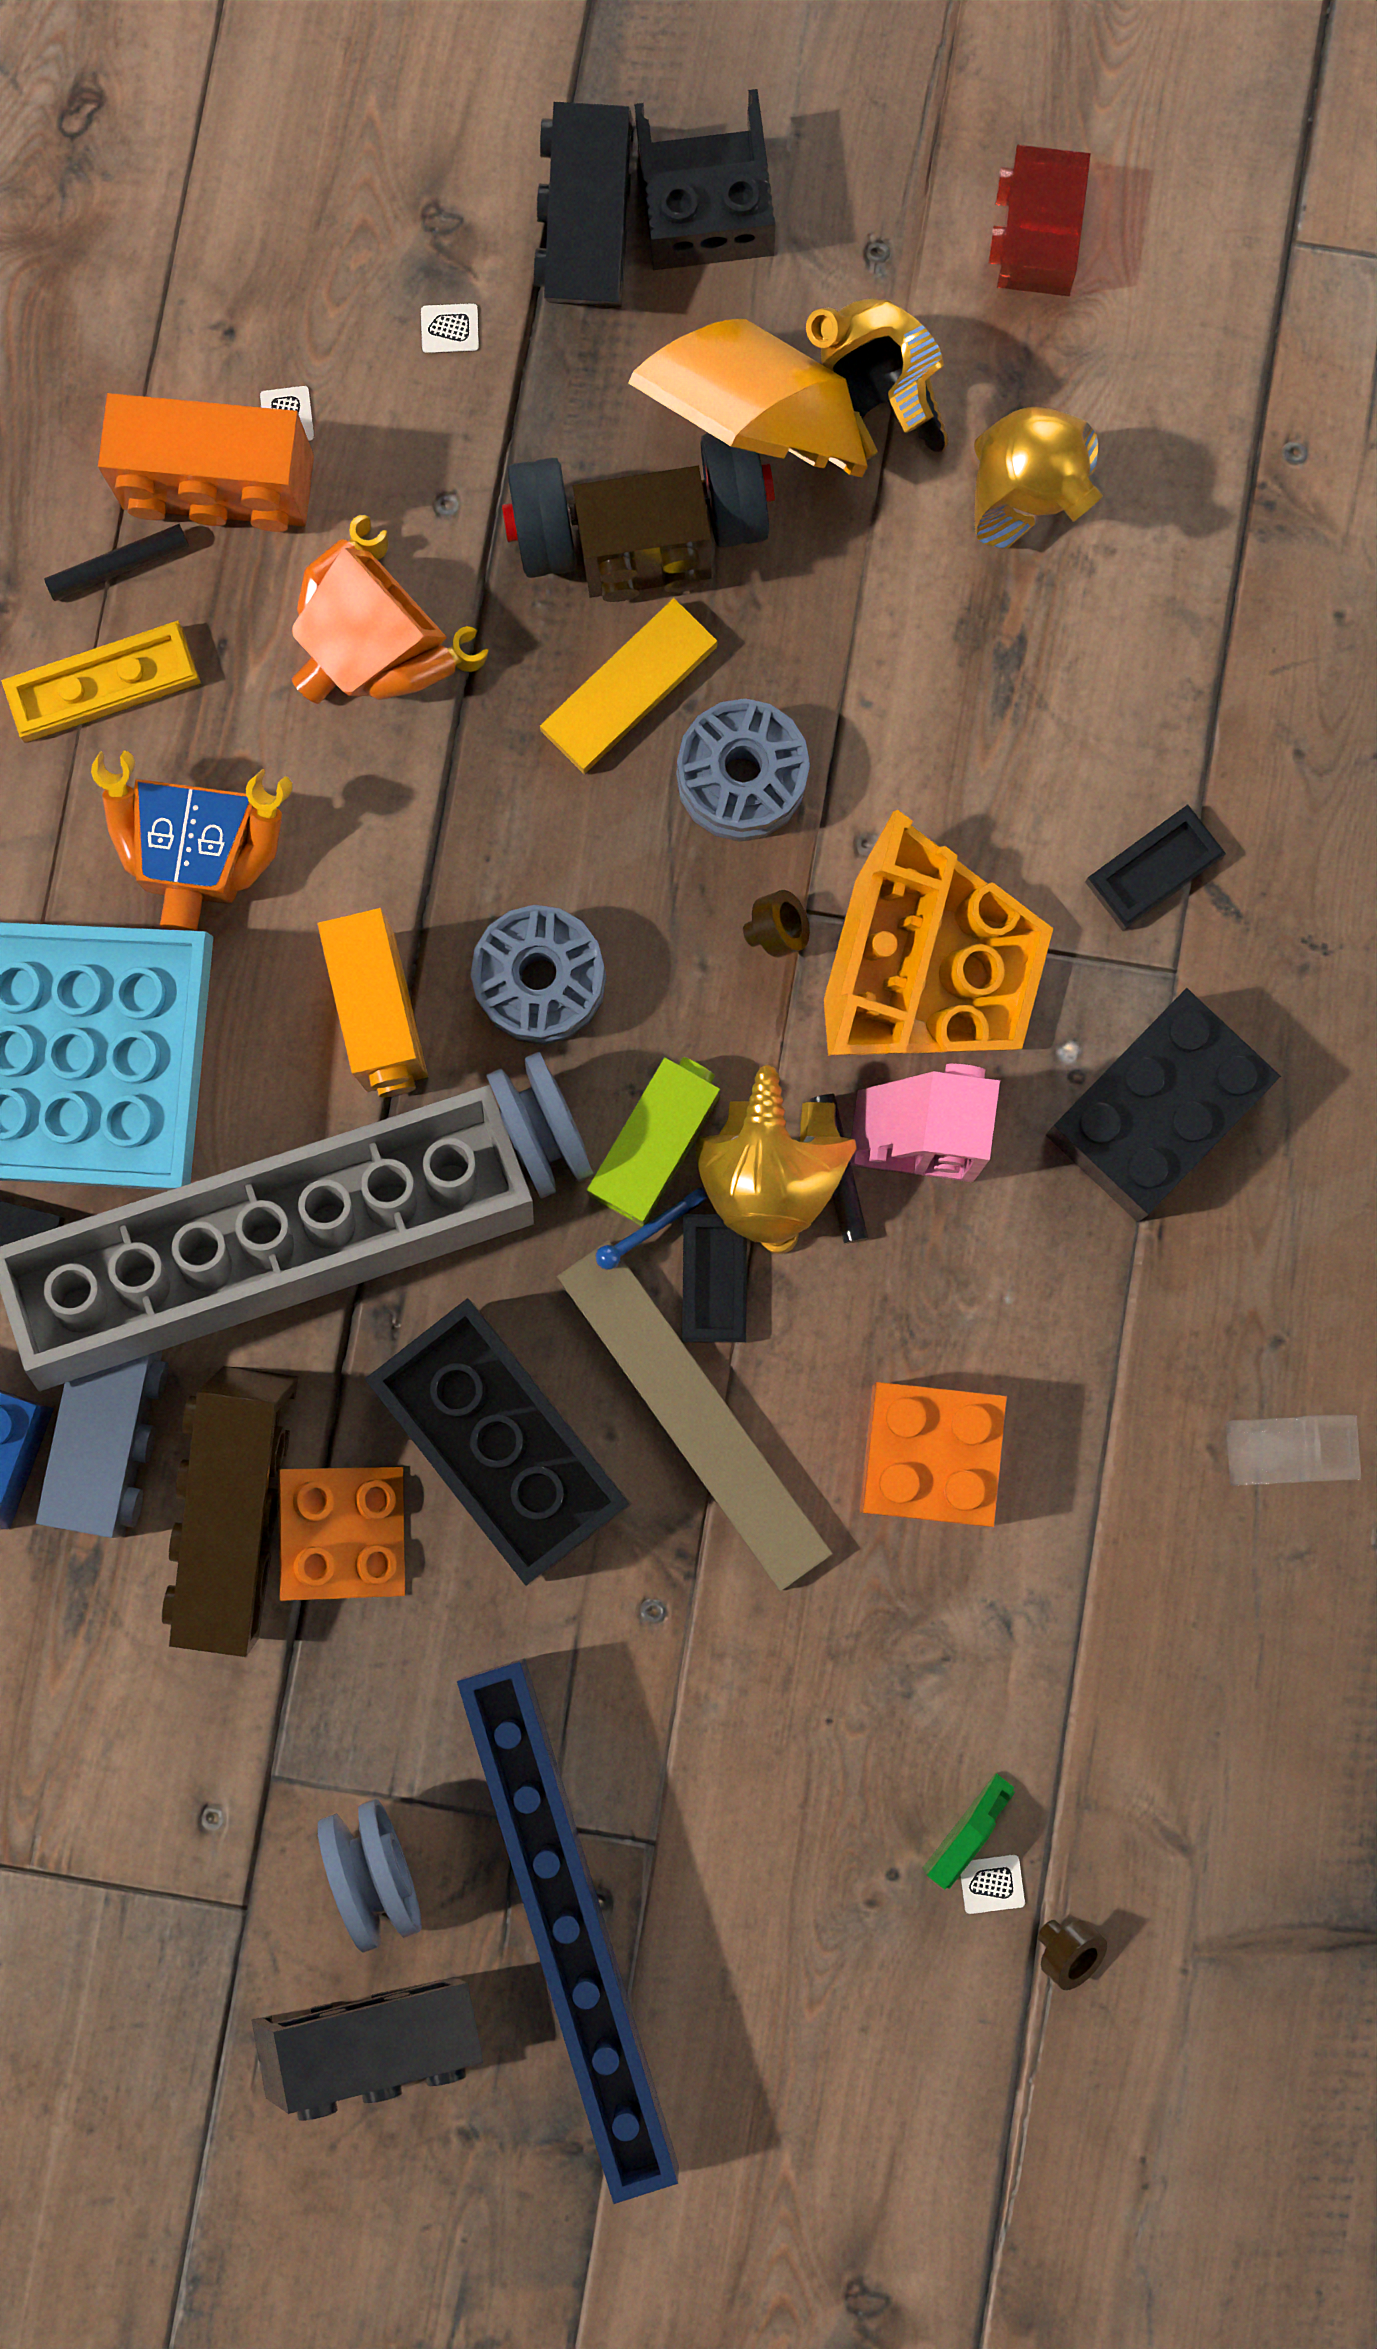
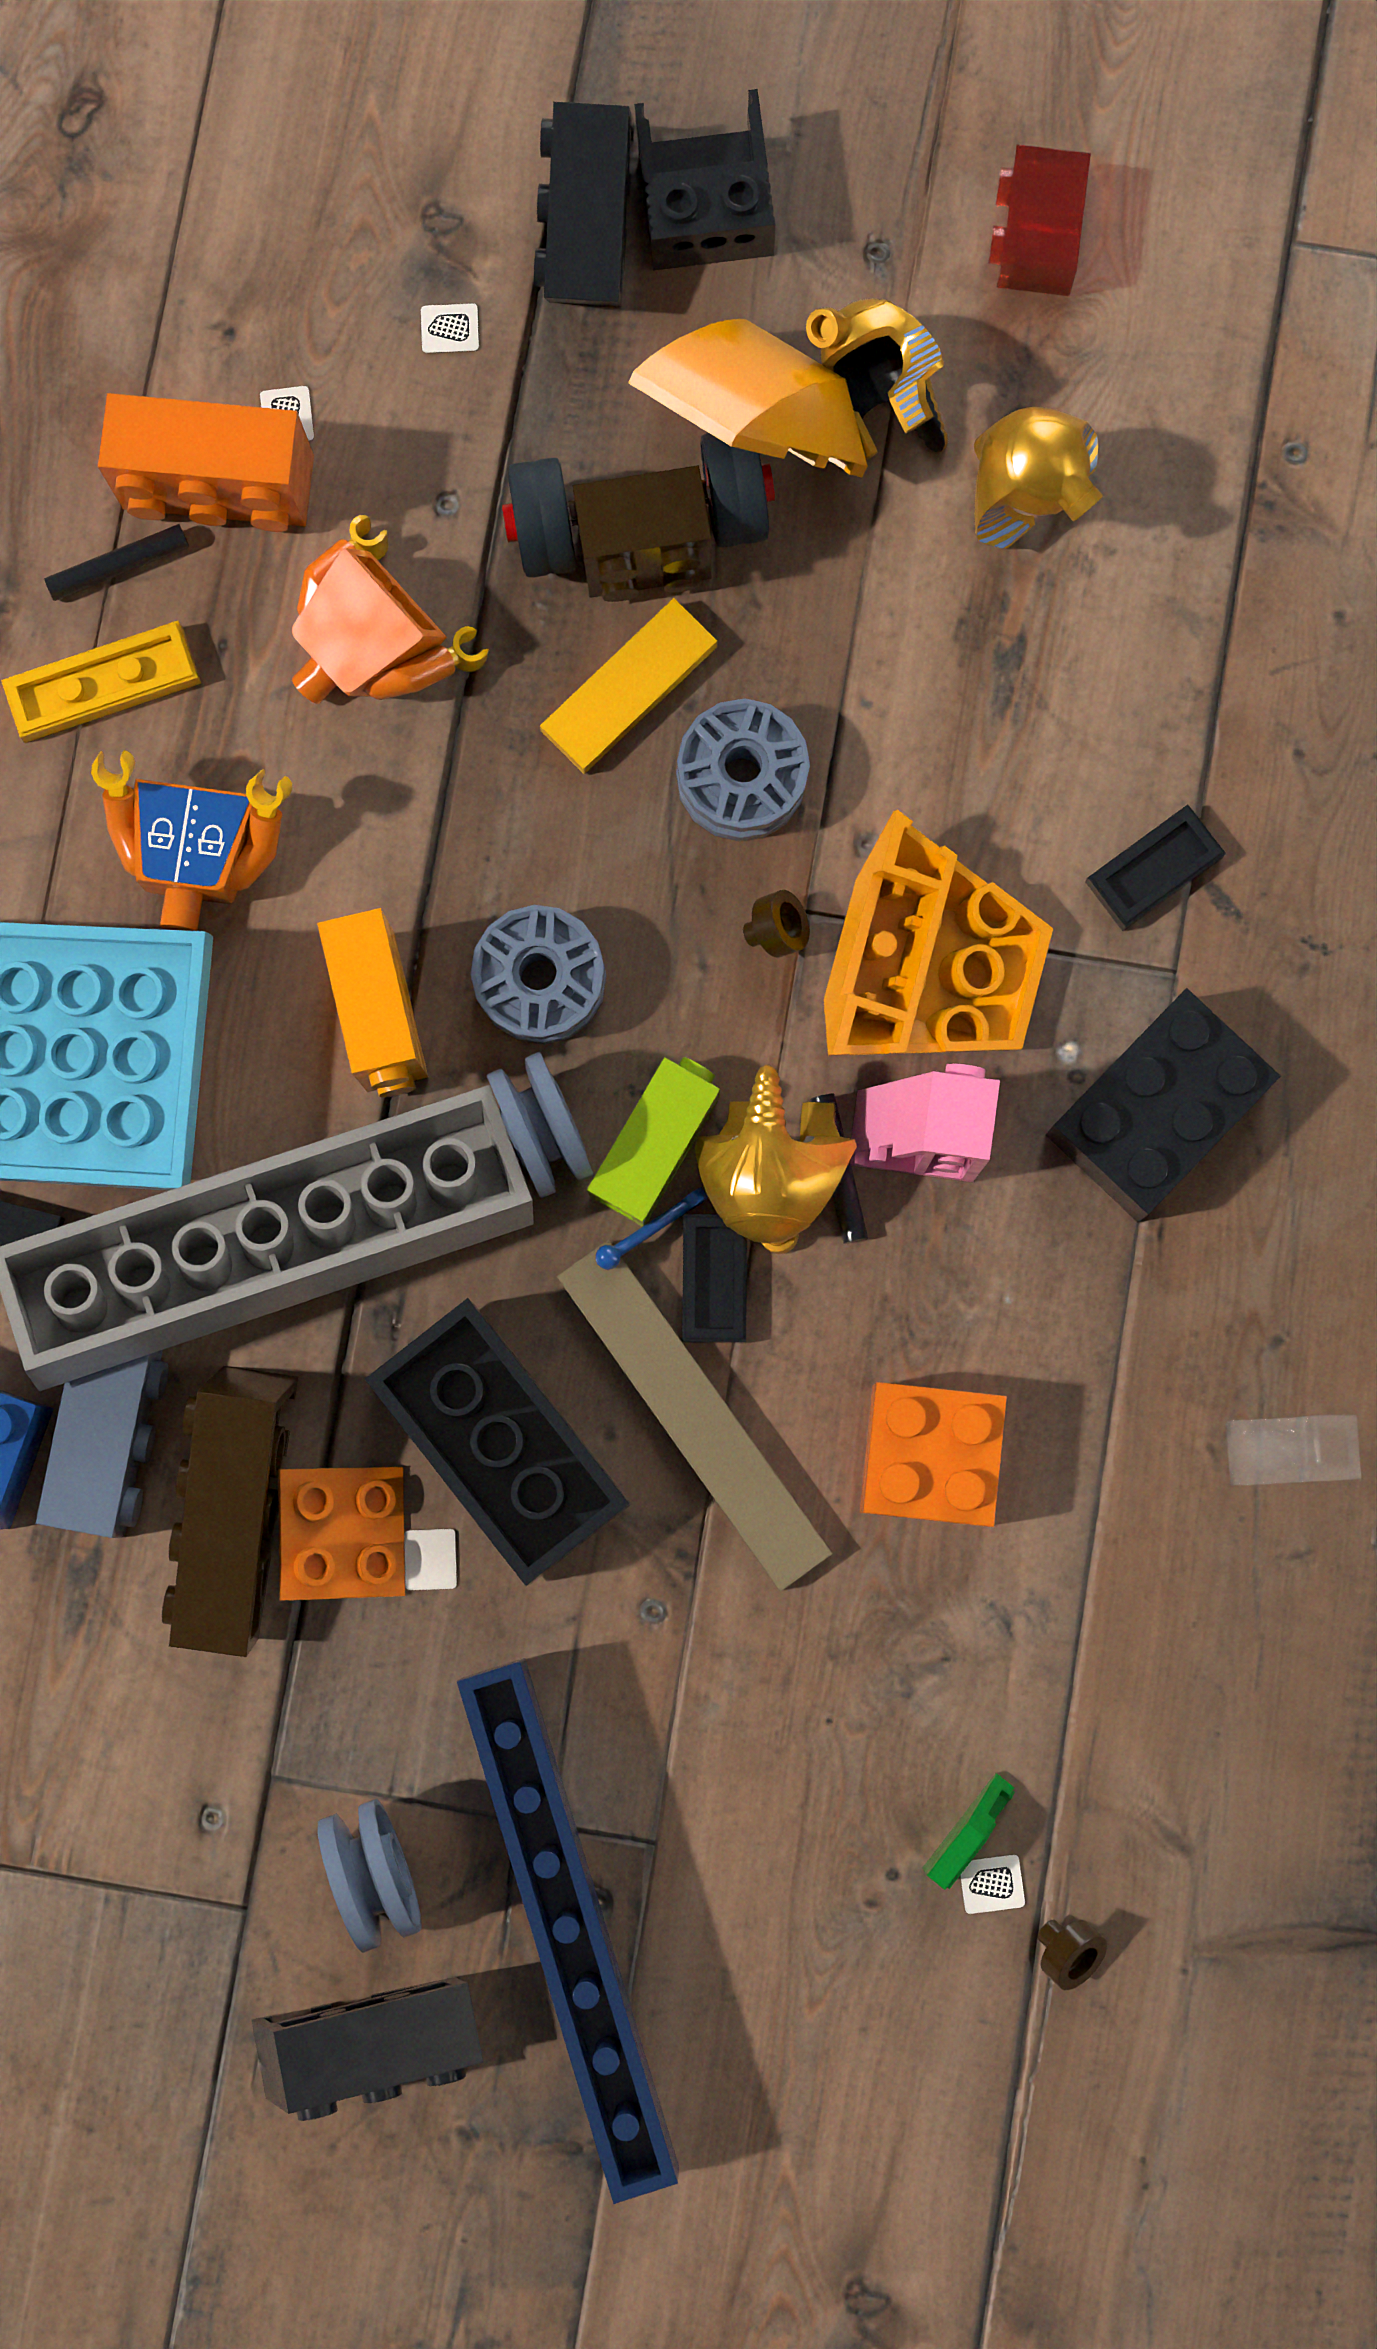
none -> white sticker [404,1529,457,1590]

